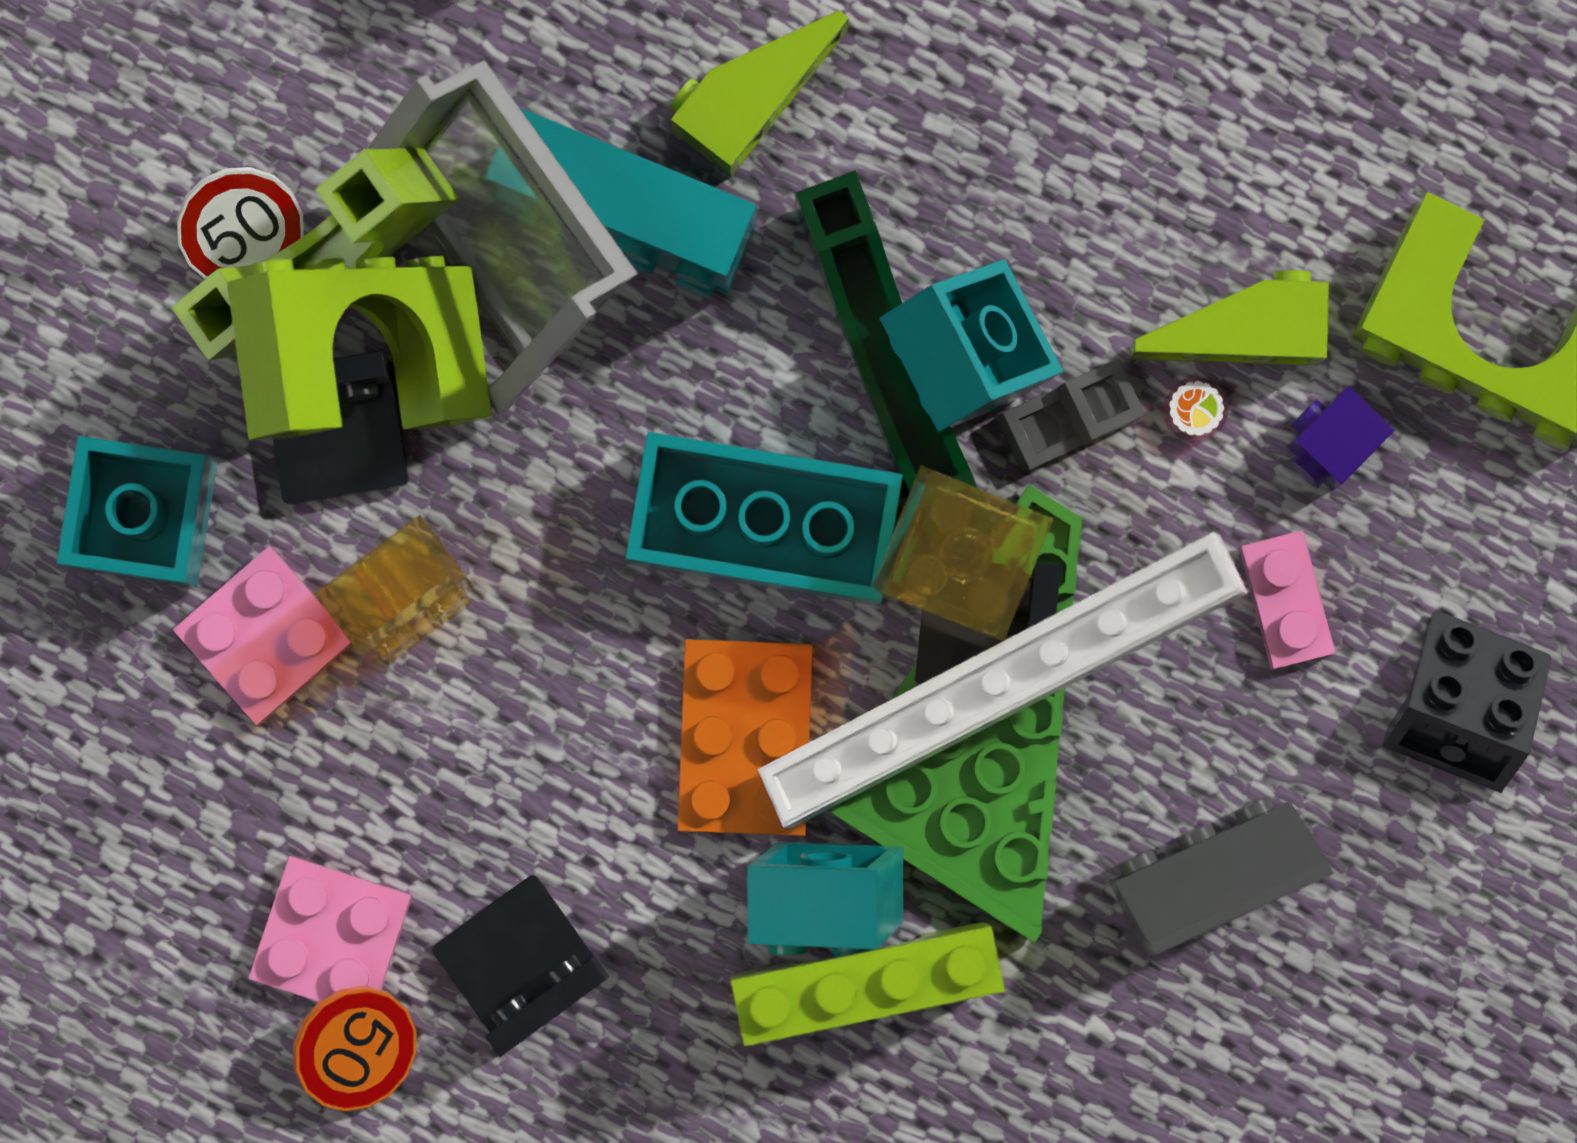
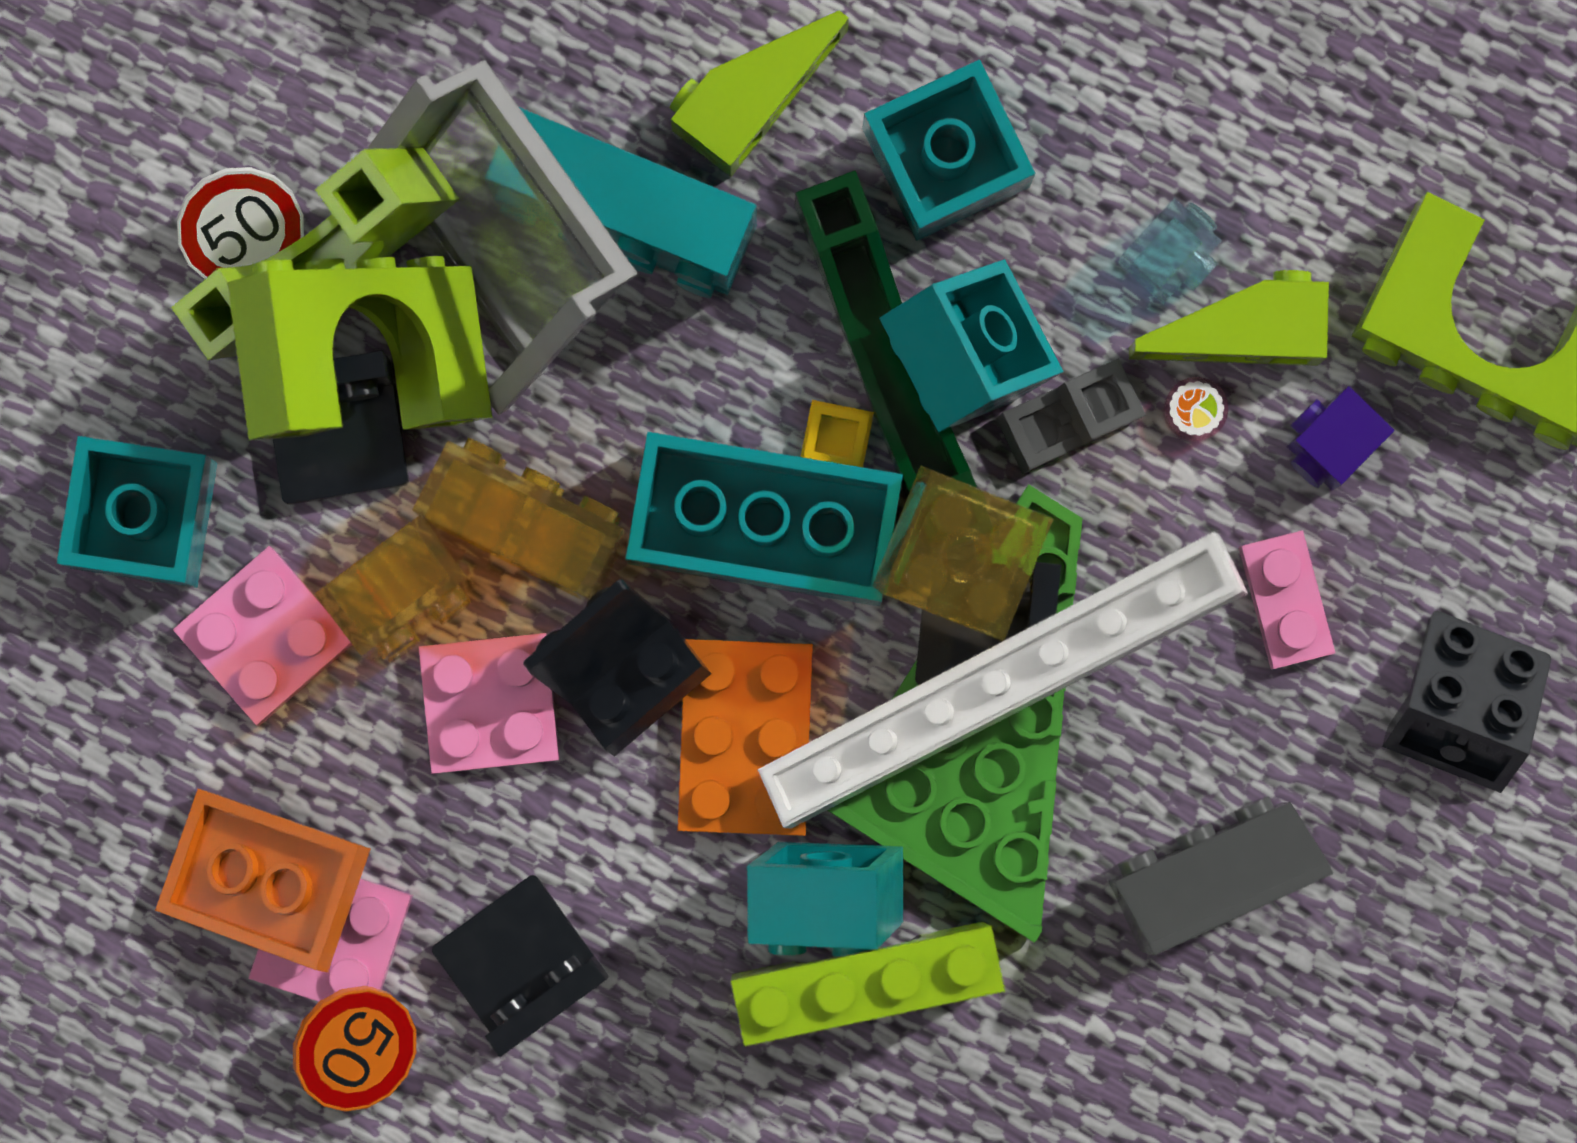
none -> orange plate [155,789,371,973]
none -> clear yellow brick [412,438,628,603]
none -> bright pink plate [419,633,560,774]
none -> black bracket [523,580,712,757]
none -> yellow tile [800,400,874,467]
none -> teal brick [862,59,1036,241]
none -> clear light blue brick [1117,198,1222,305]

